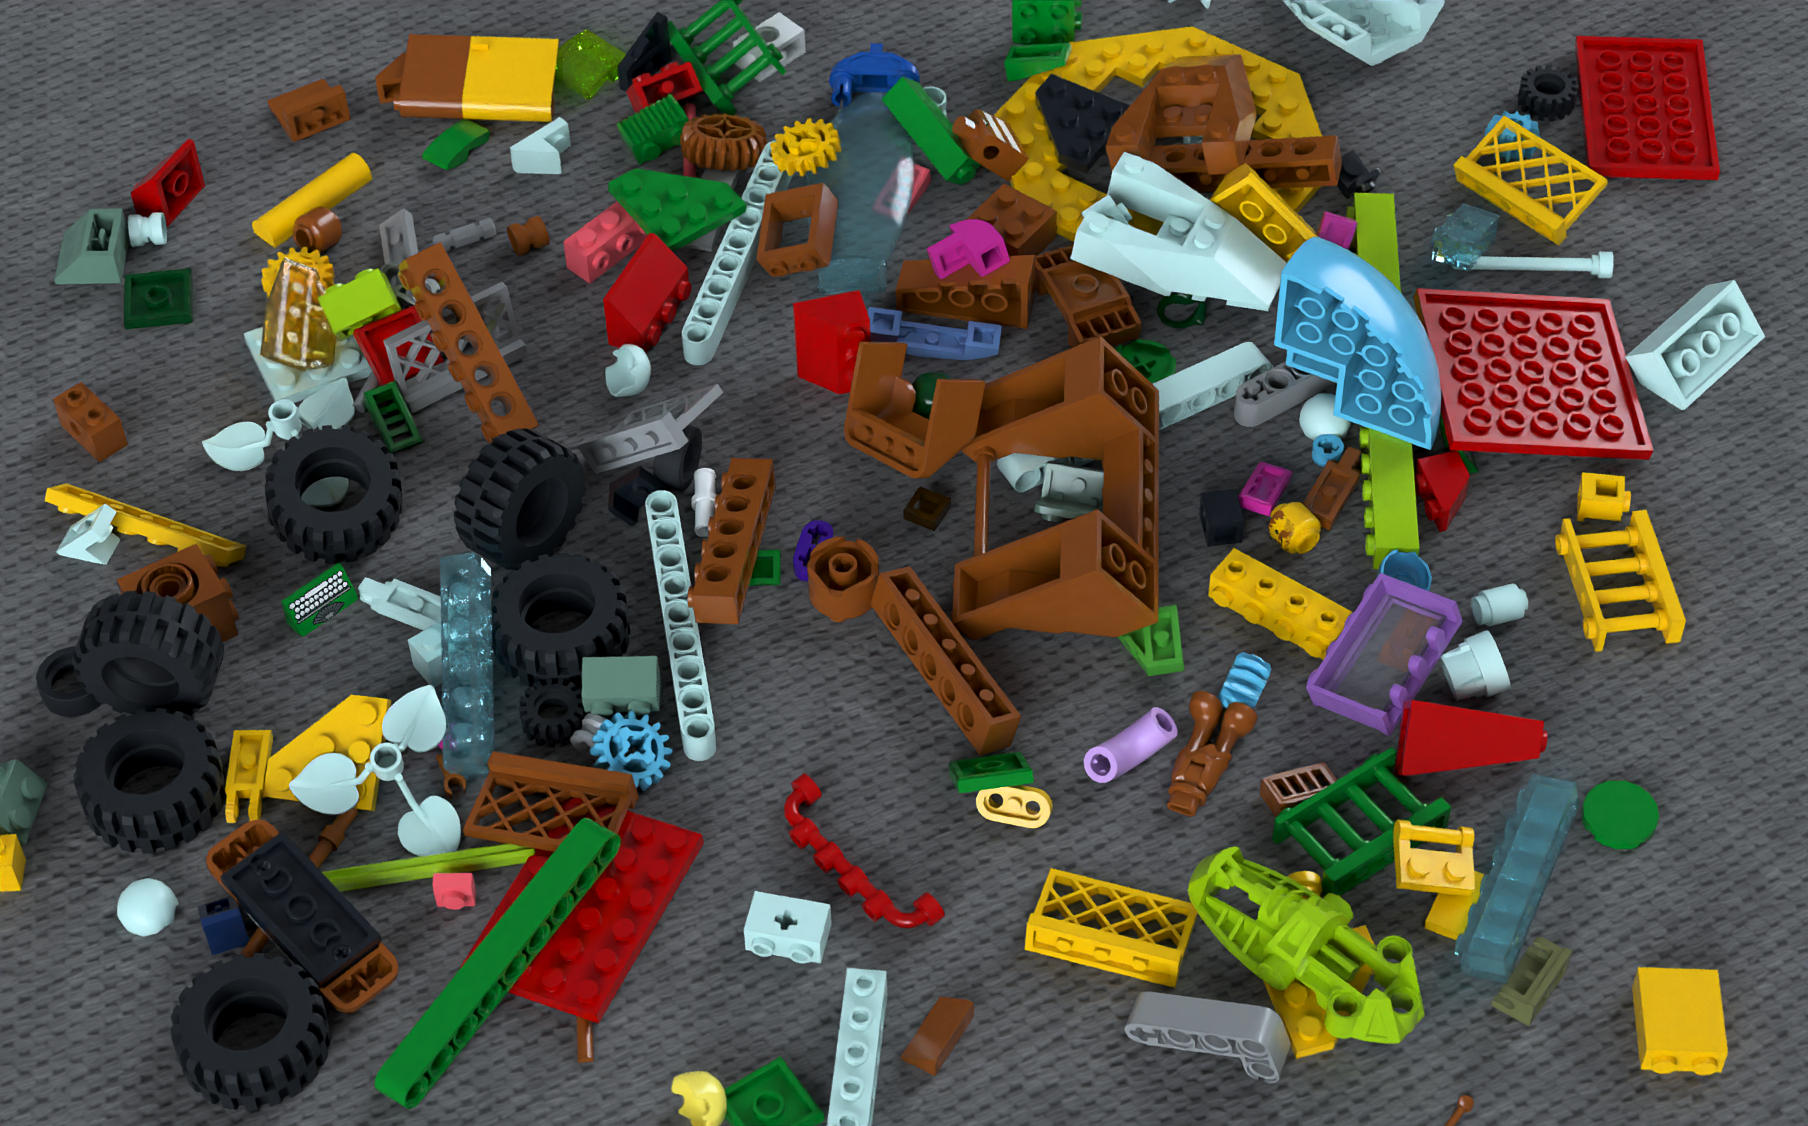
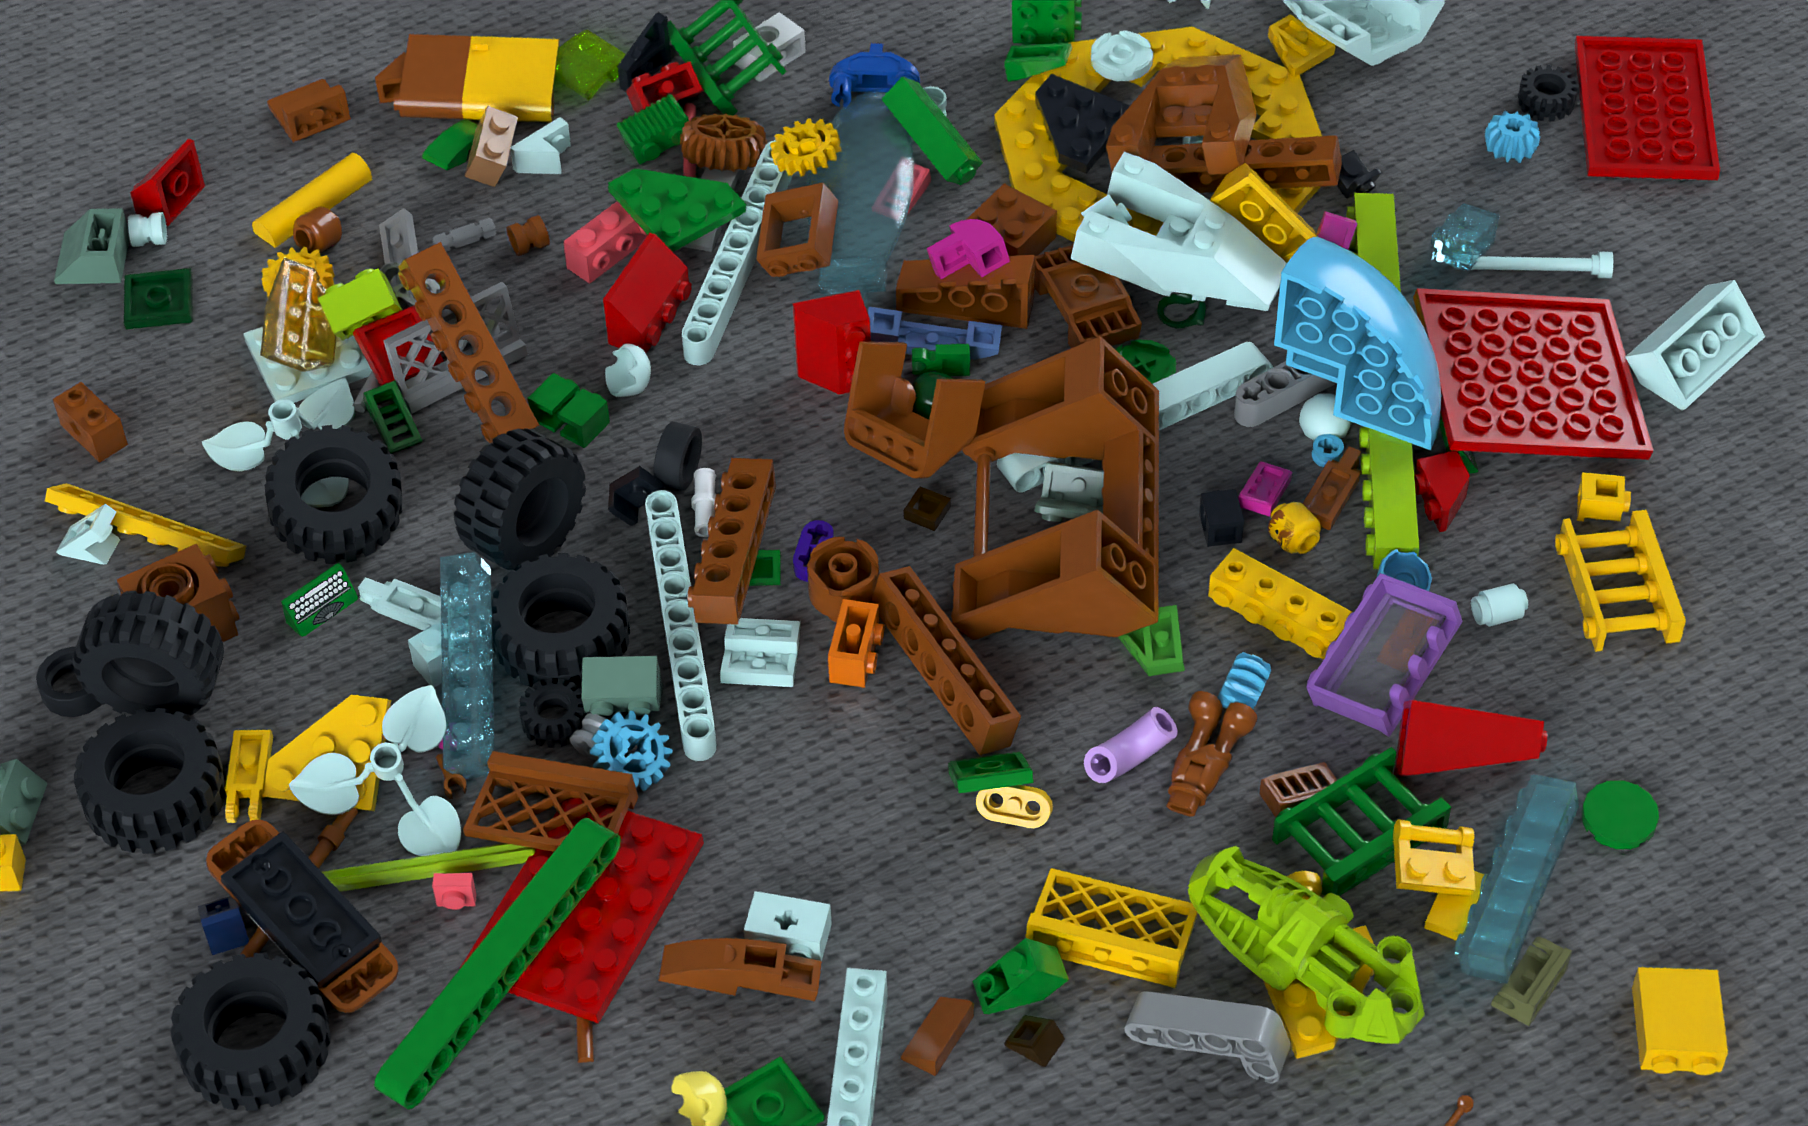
light aqua hair [117,878,179,937] -> none
light grey fence [577,384,723,474] -> none
red bar [784,773,945,929] -> none
dark orange torso [952,109,1029,182] -> none
light aqua piece [1439,630,1511,701] -> none
yellow fence [1453,115,1608,246] -> none
none -> medium nougat brick [465,106,518,187]
none -> green piece [528,373,610,449]
none -> dark orange slope [658,938,822,1001]
none -> light aqua slope [720,618,801,687]
none -> orange brick [828,599,885,688]
none -> green plate [912,344,970,376]
none -> green slope [972,938,1069,1015]
none -> dark brown slope [1004,1015,1065,1067]
none -> light aqua tile [1091,31,1153,81]
none -> yellow wing [1268,14,1336,77]

